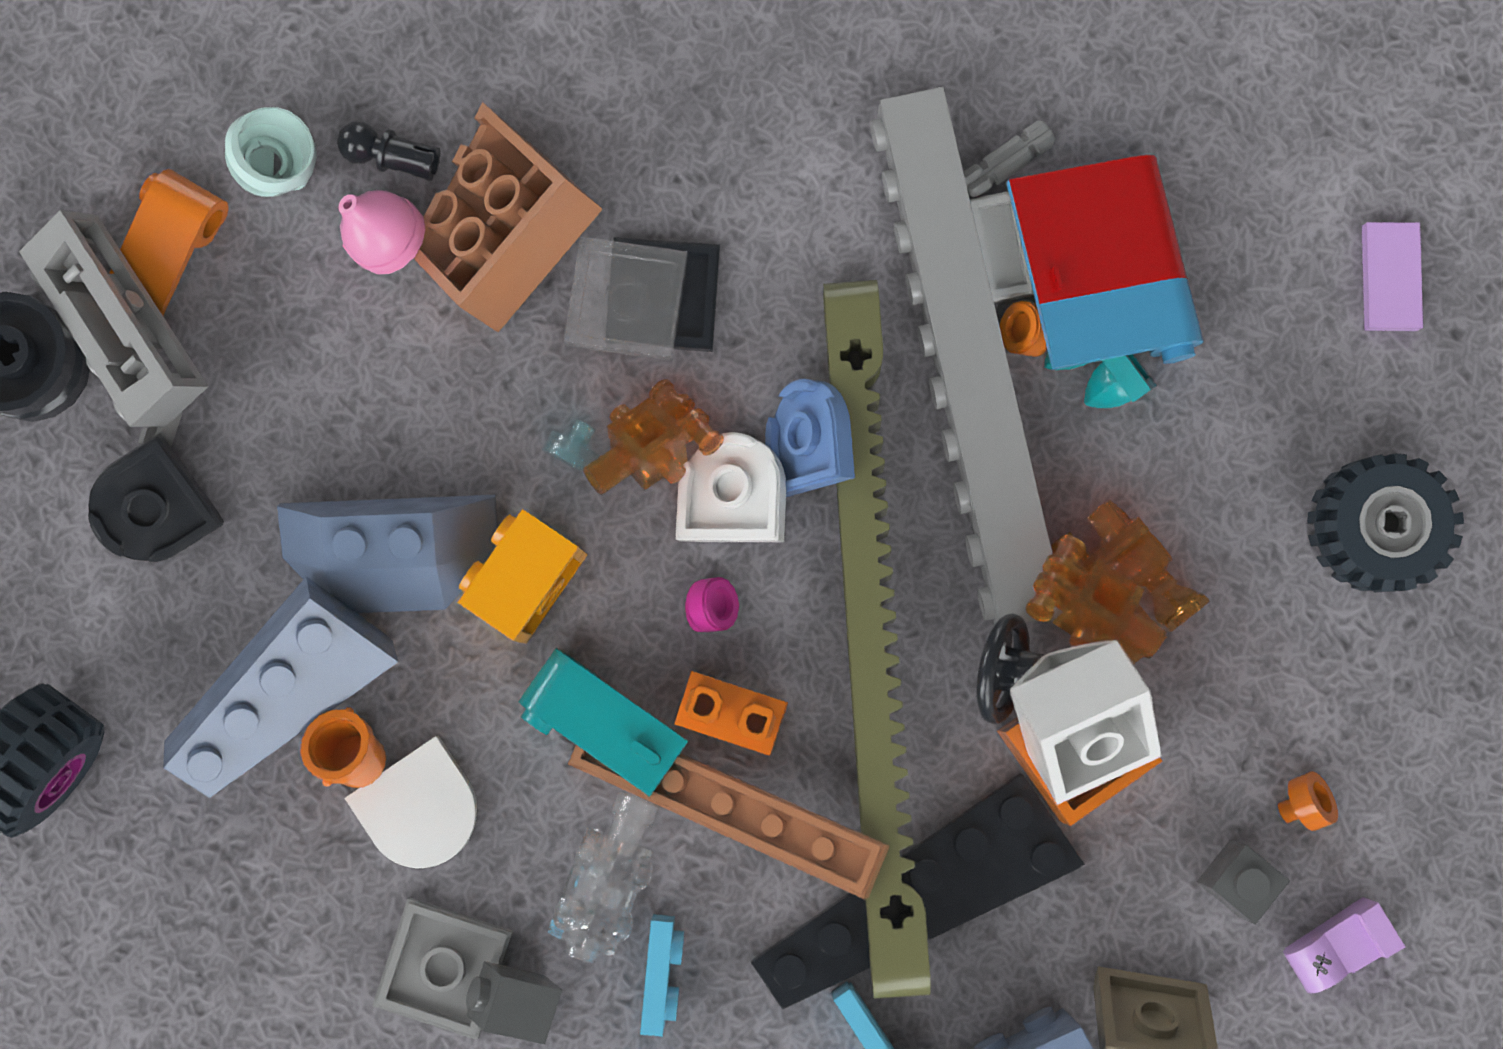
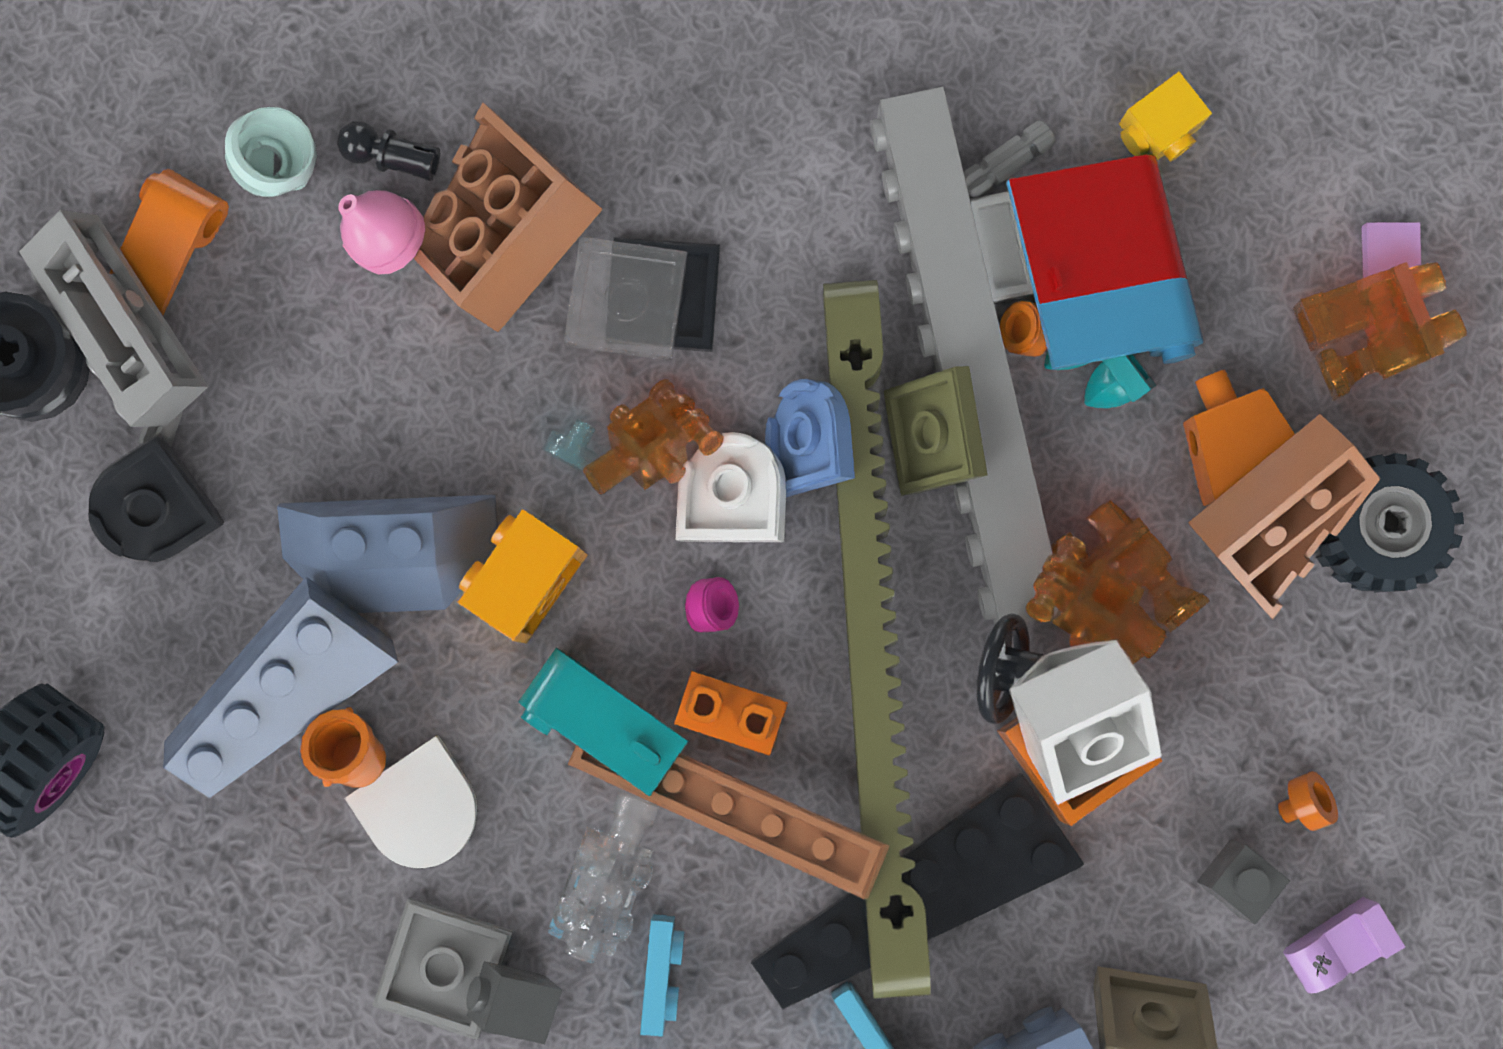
none -> olive tile [883,366,988,496]
none -> yellow brick [1119,71,1212,162]
none -> orange torso [1183,369,1295,506]
none -> nougat wedge [1188,414,1380,620]
none -> clear orange hips [1293,262,1467,401]

